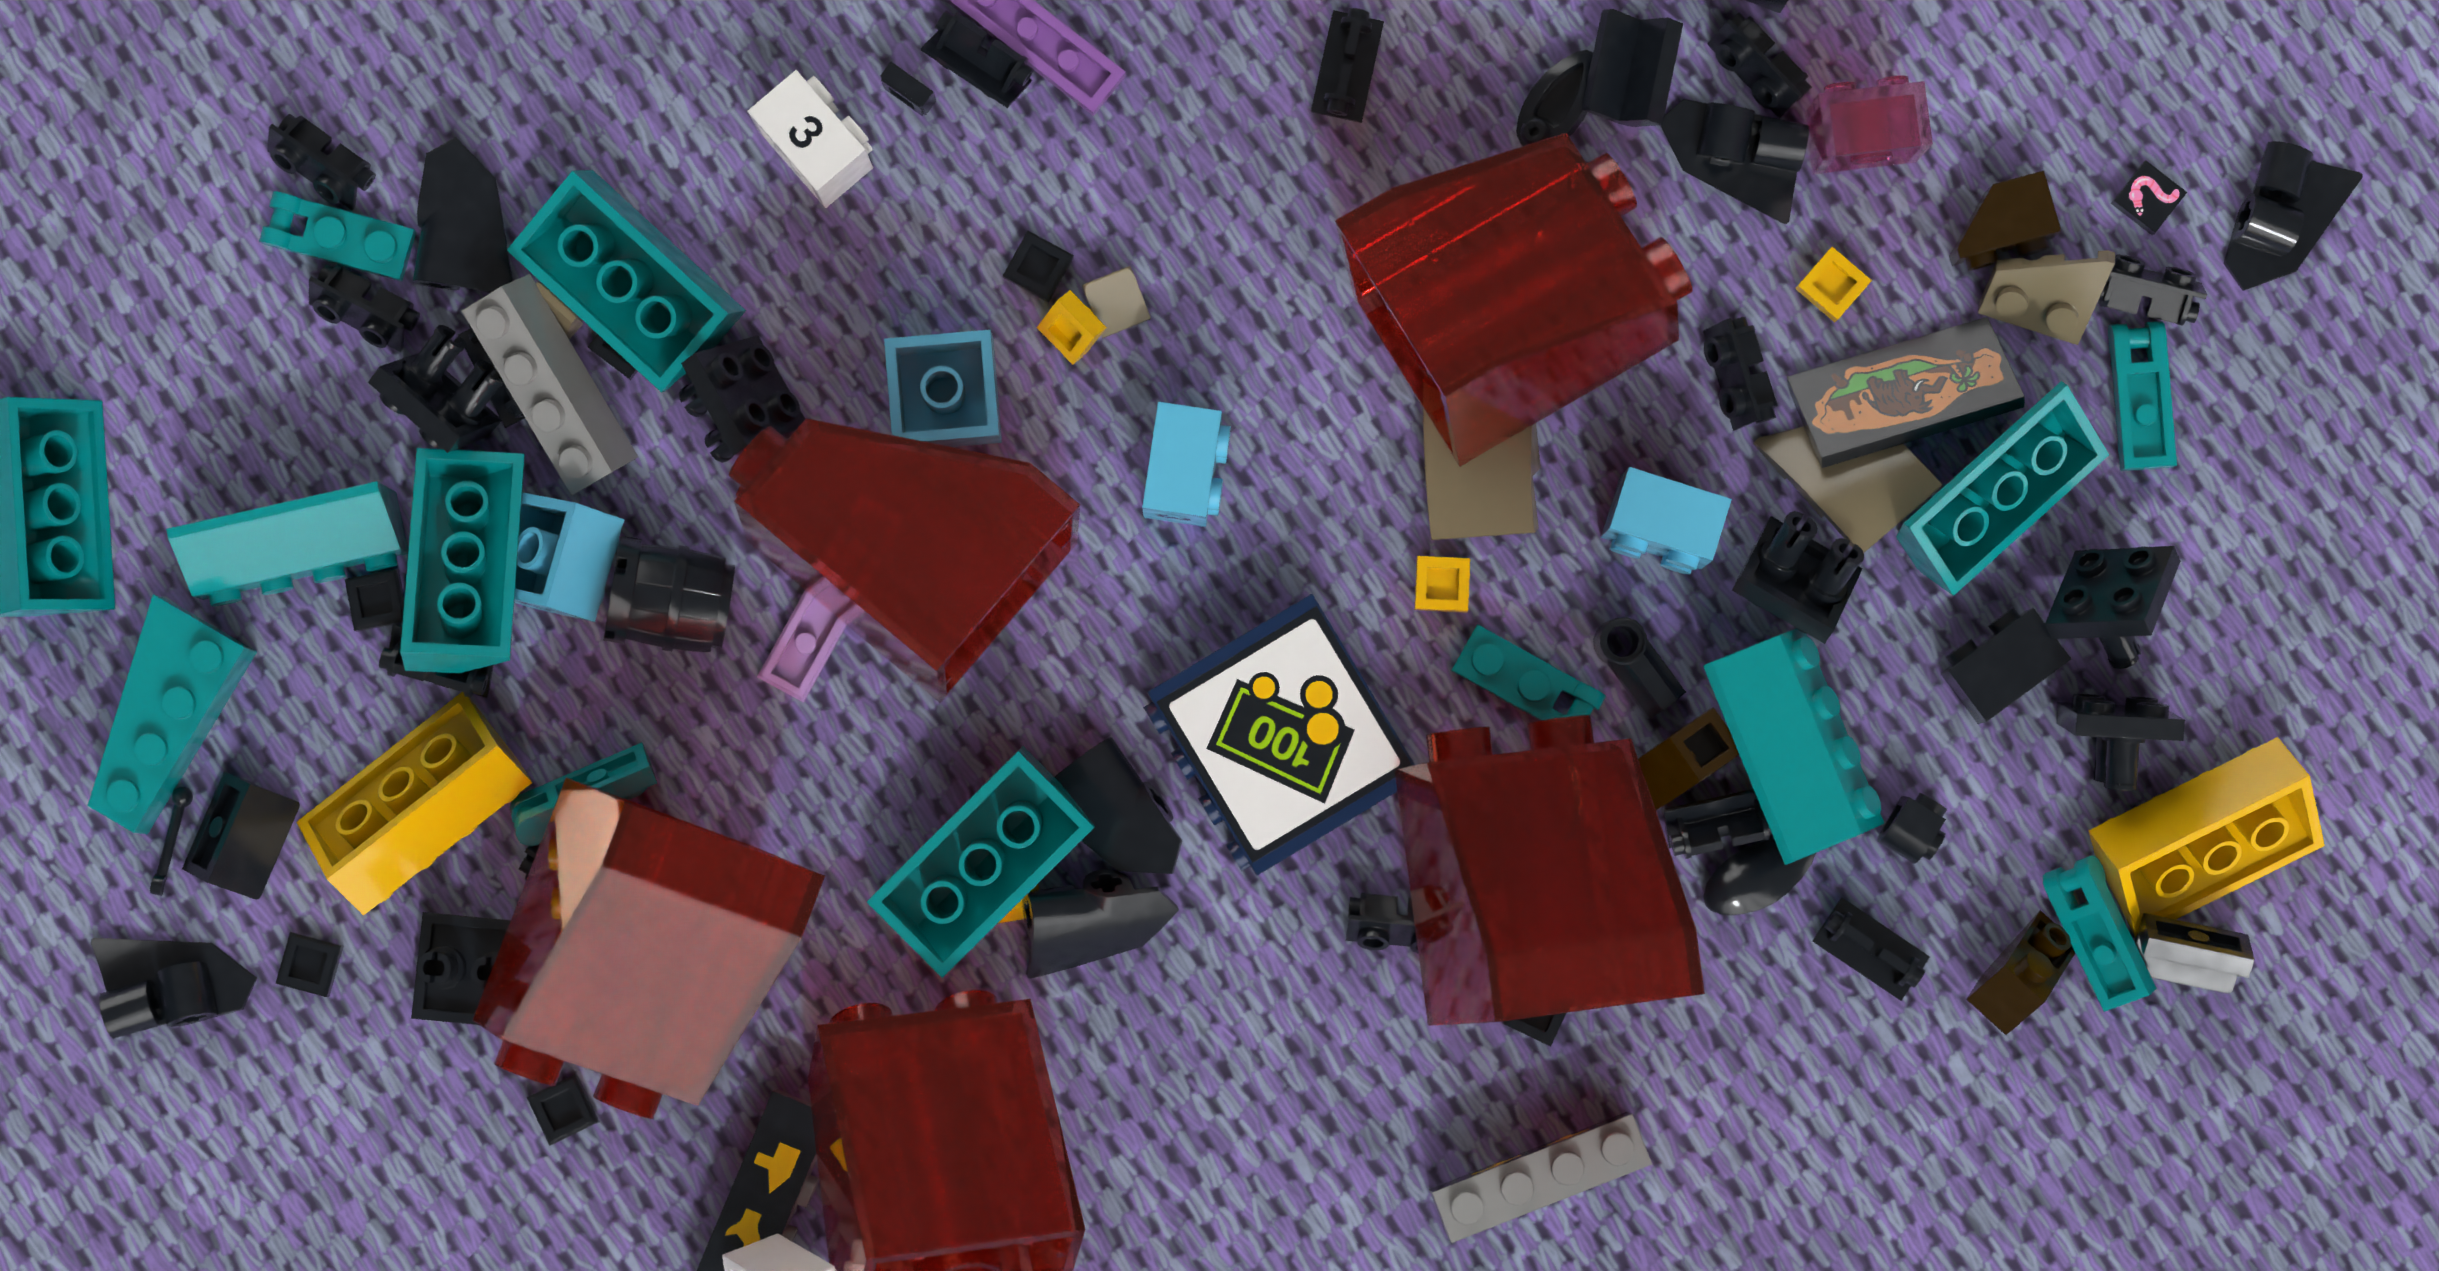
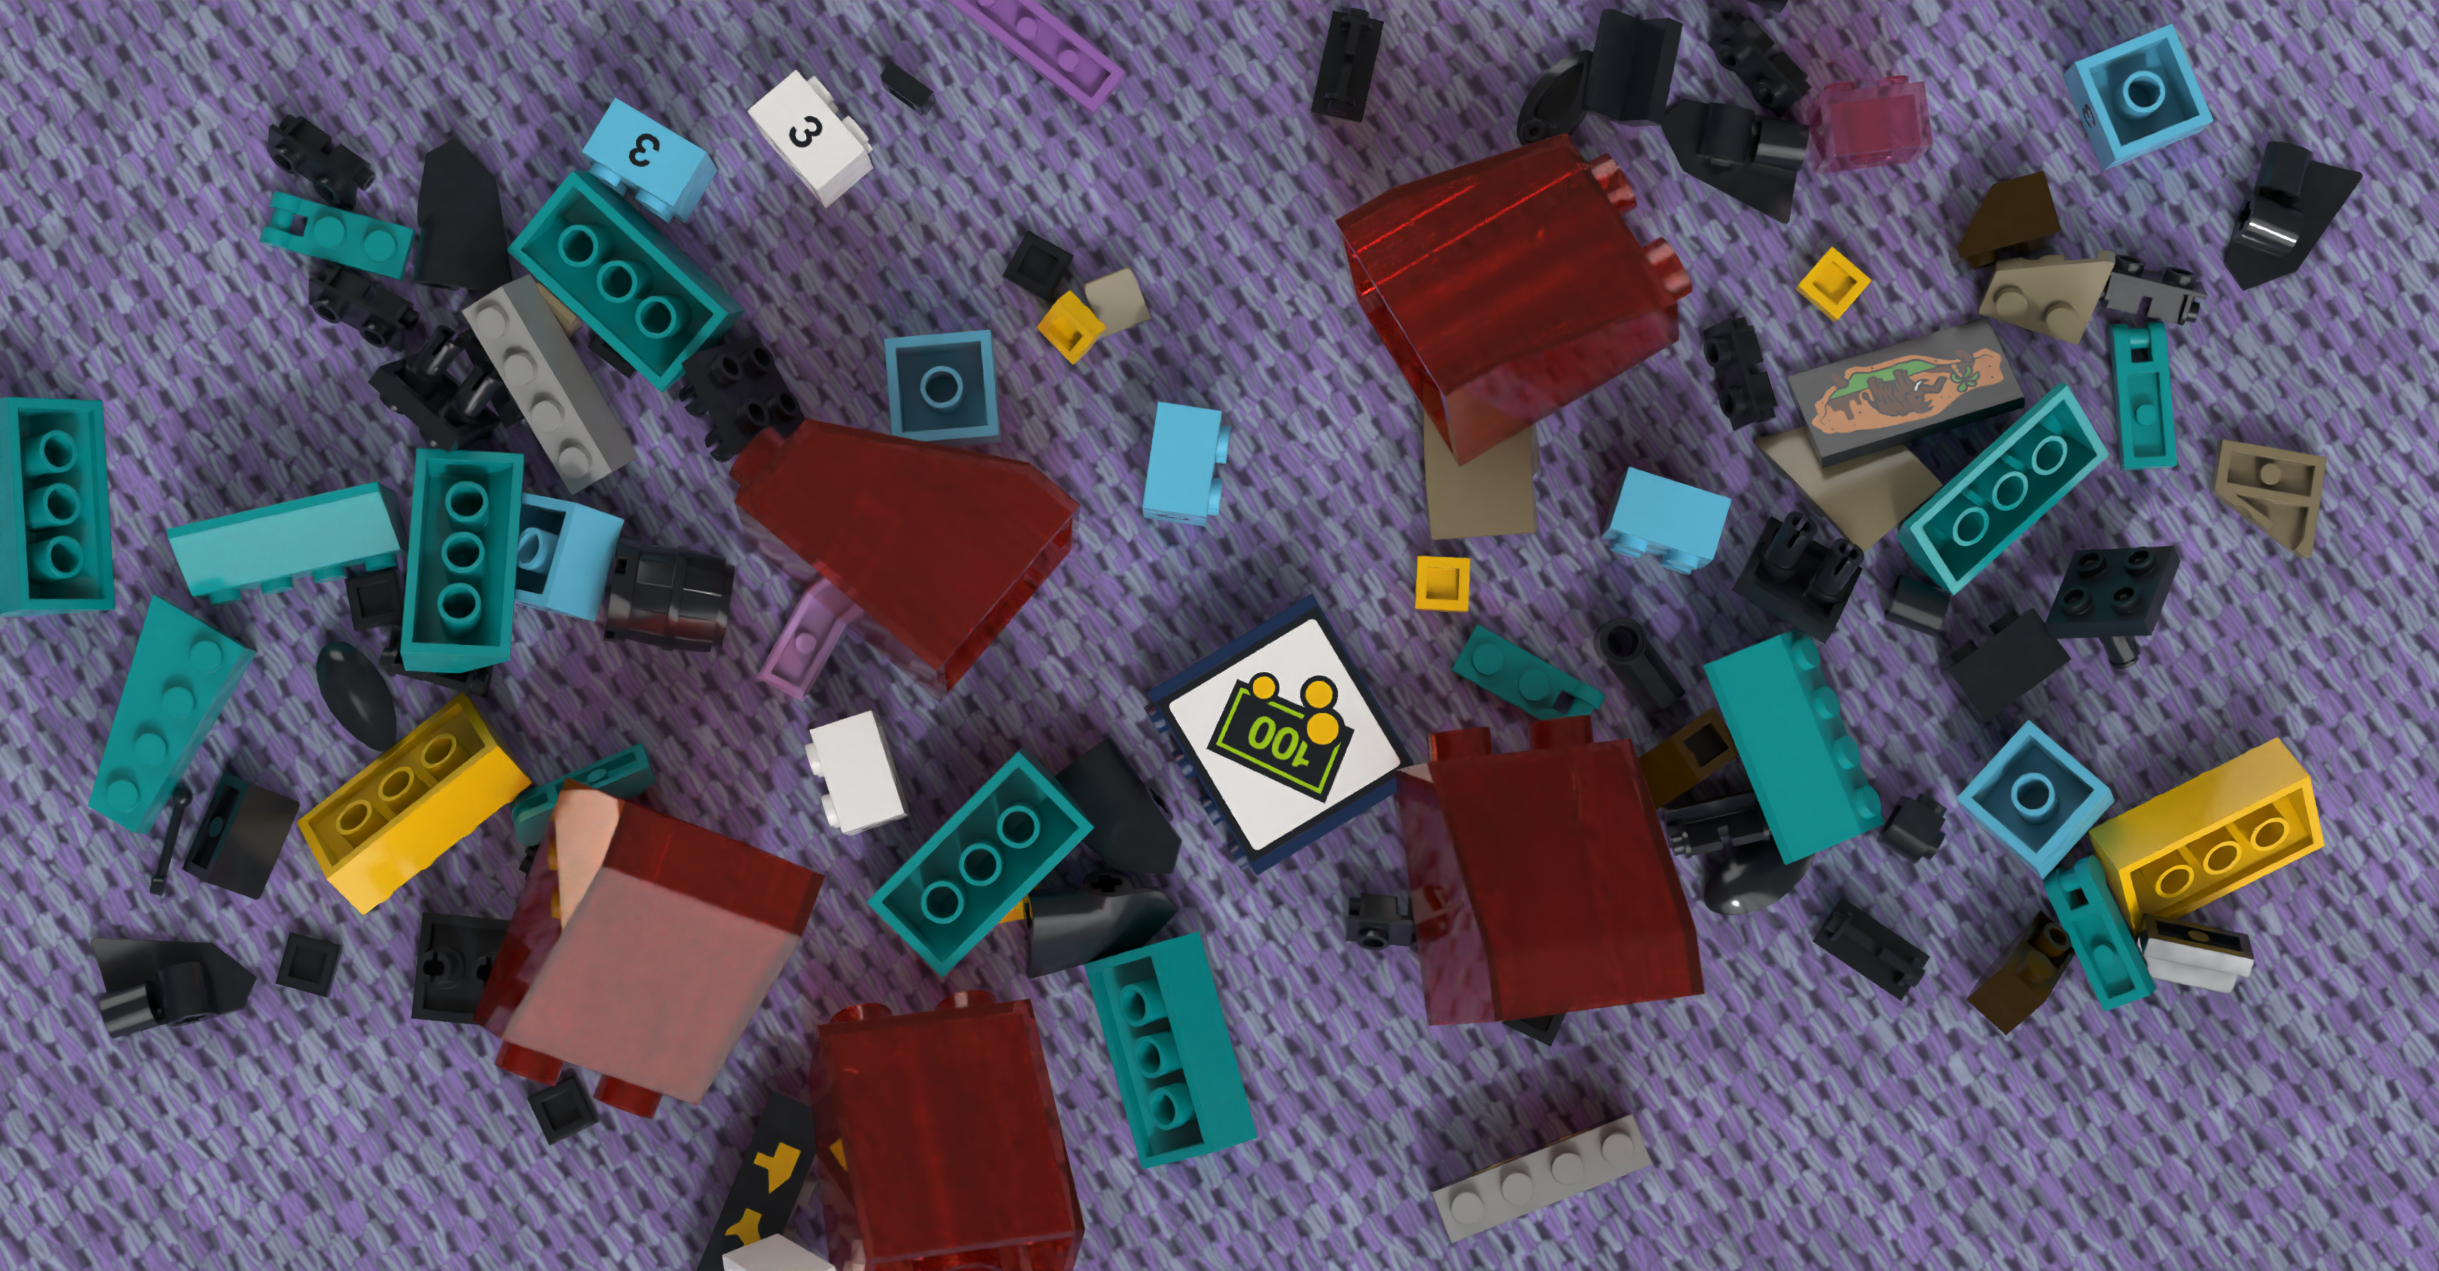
black hinge [921,11,1034,108] -> none
black plate [2056,694,2185,791] -> none
black tile [2111,160,2187,235] -> none
none -> black arm [316,642,397,752]
none -> medium azure brick [582,98,718,224]
none -> white brick [805,710,911,836]
none -> teal slope [1084,931,1258,1170]
none -> black beam [1884,575,1951,637]
none -> medium azure brick [1956,720,2115,880]
none -> medium azure brick [2062,24,2214,171]
none -> dark tan wing [2210,439,2327,559]

